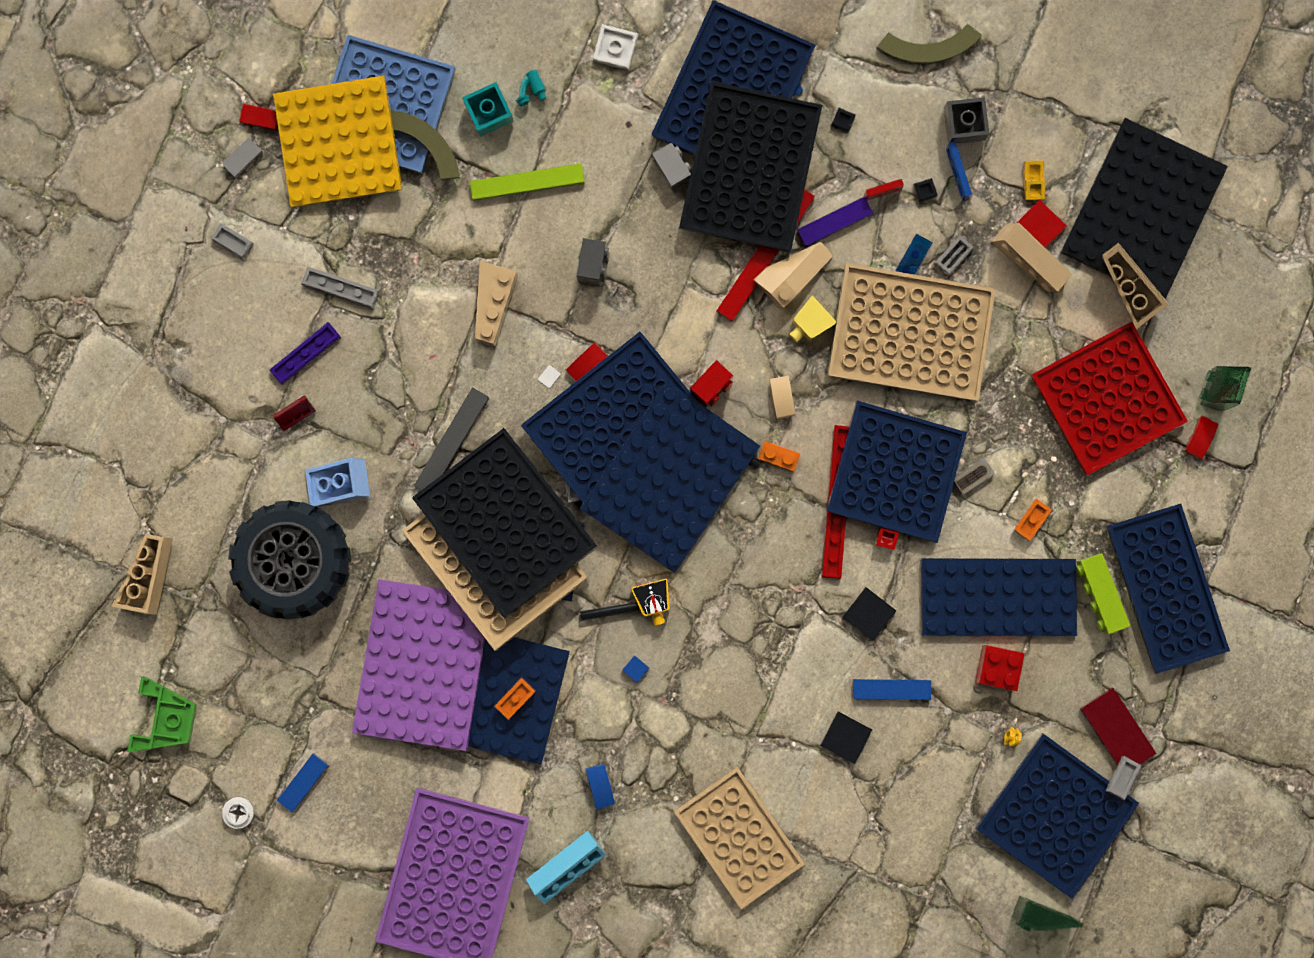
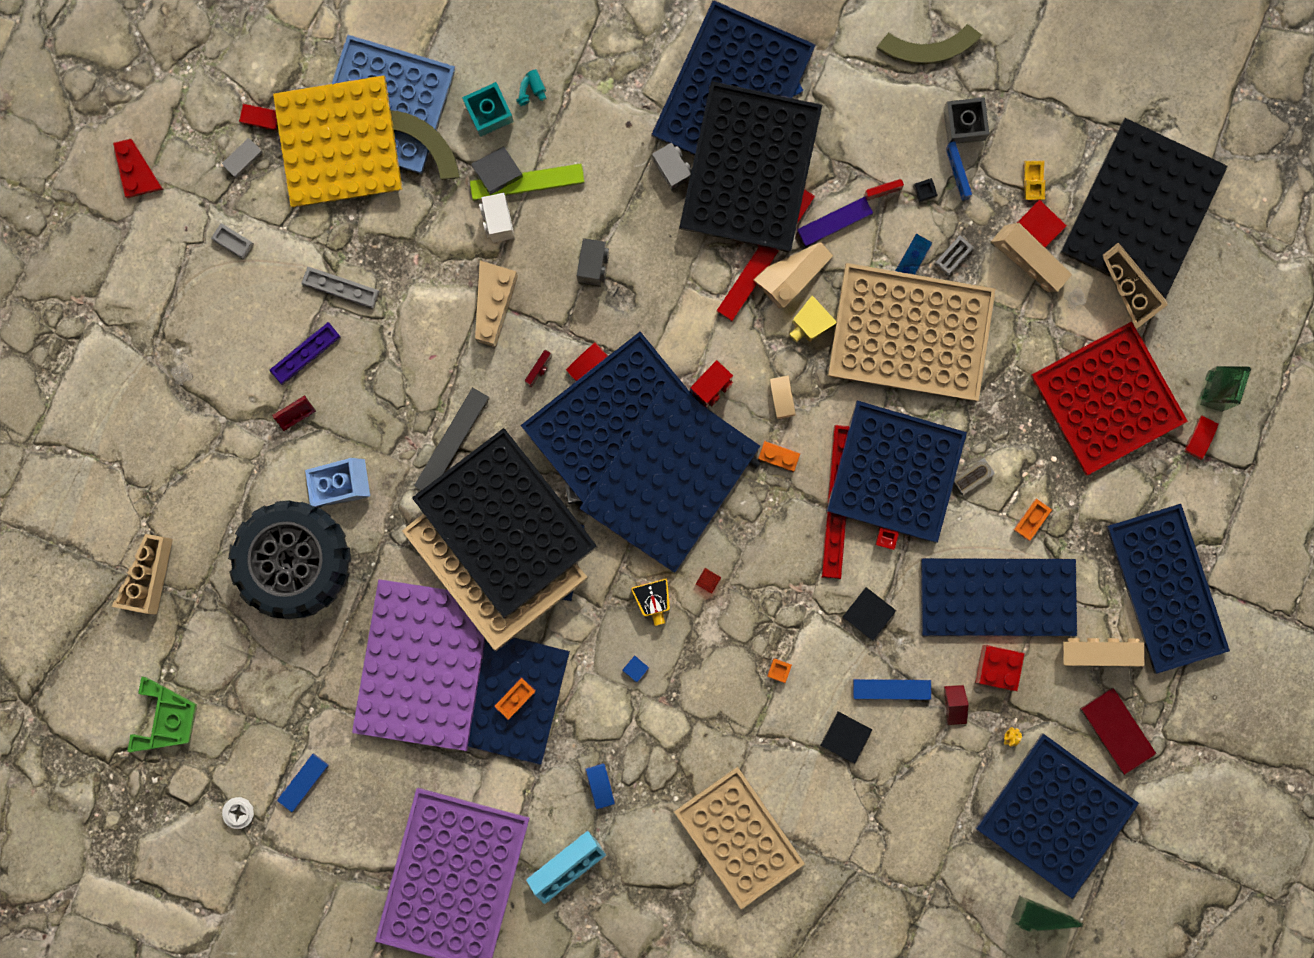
white sticker [538,365,561,388] -> none
black piece [580,602,639,621] -> none
white tile [593,24,638,71] -> none
black tile [831,108,856,133] -> none
lime brick [1076,553,1130,634] -> none
light grey tile [1105,756,1141,800] -> none
none -> red wing [113,139,164,198]
none -> black tile [471,147,523,195]
none -> white brick [479,193,515,243]
none -> dark red plate [525,349,552,388]
none -> clear red tile [695,568,721,594]
none -> orange plate [767,658,792,683]
none -> dark red slope [944,685,969,725]
none -> tan wedge [1063,638,1144,666]

